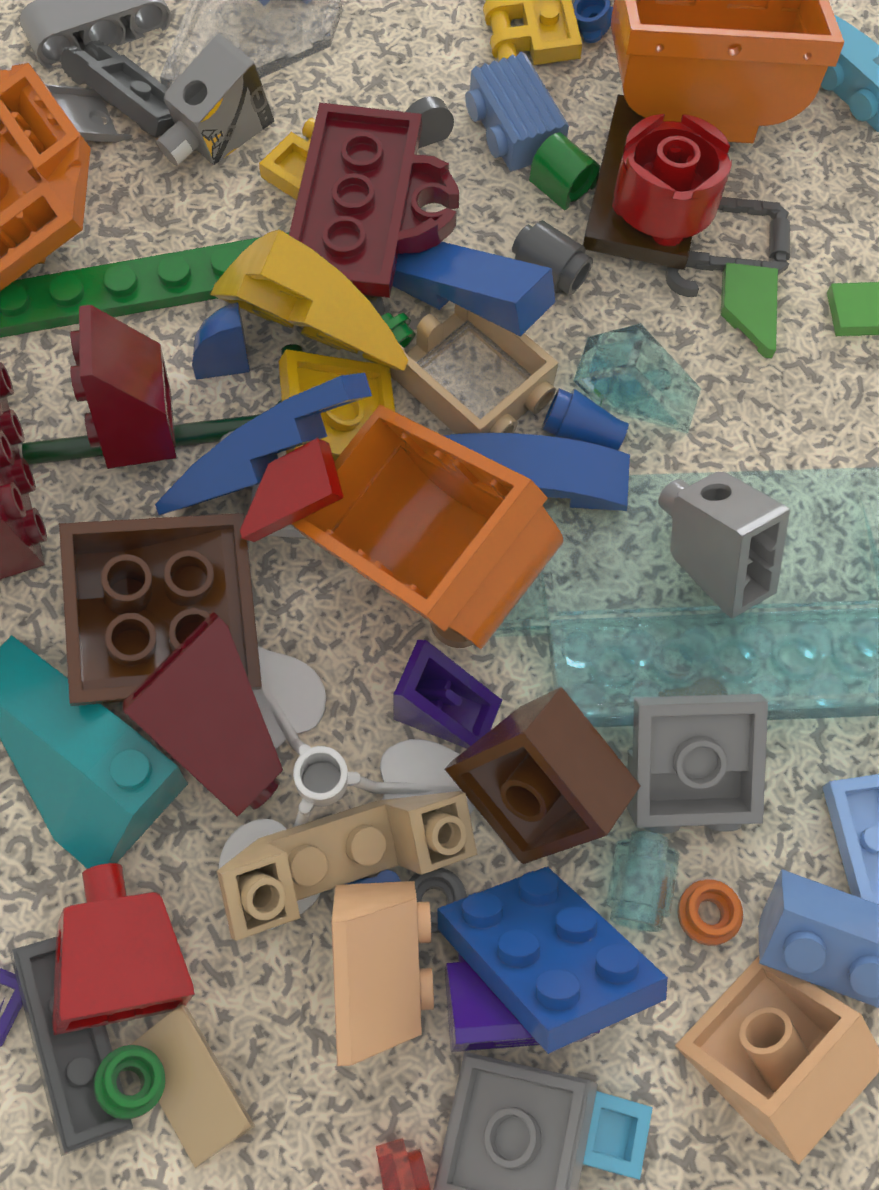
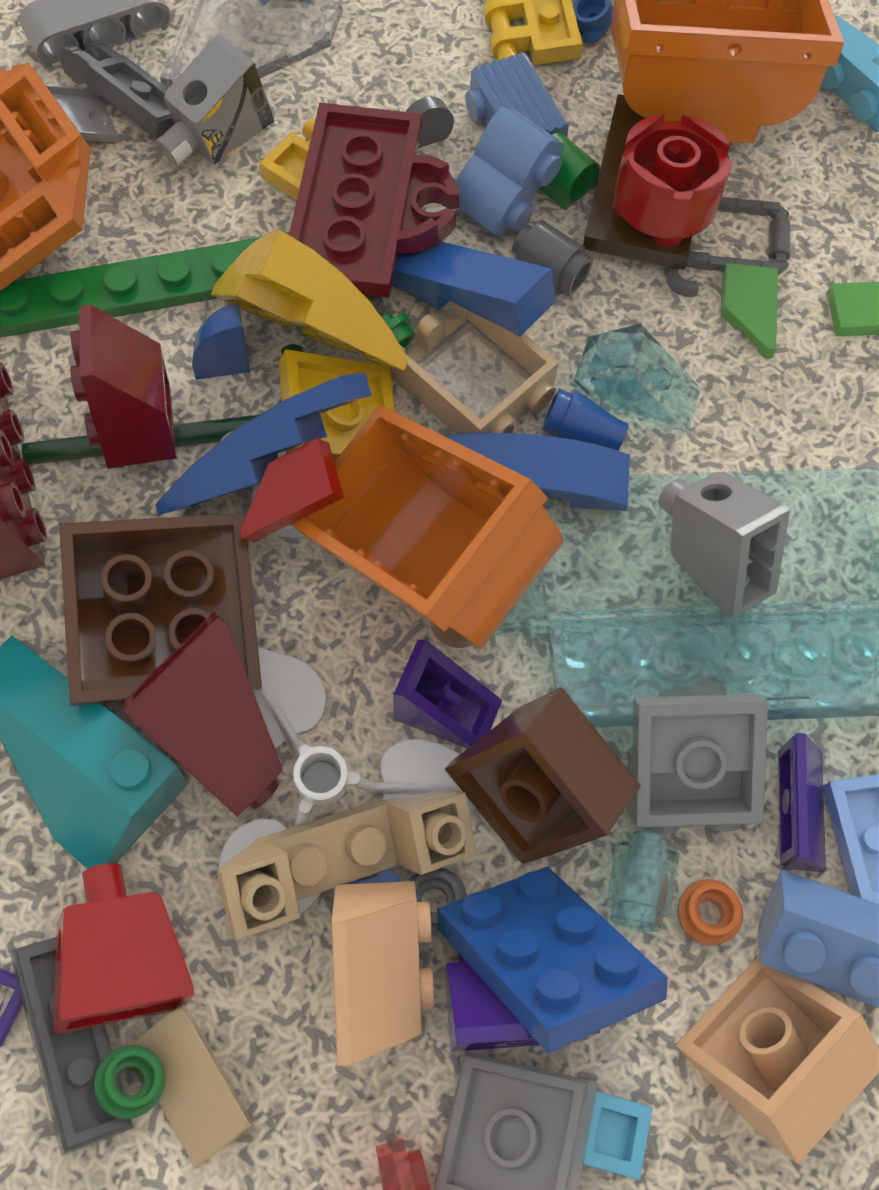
none -> medium blue brick [456,106,565,236]
none -> dark purple slope [778,733,826,872]

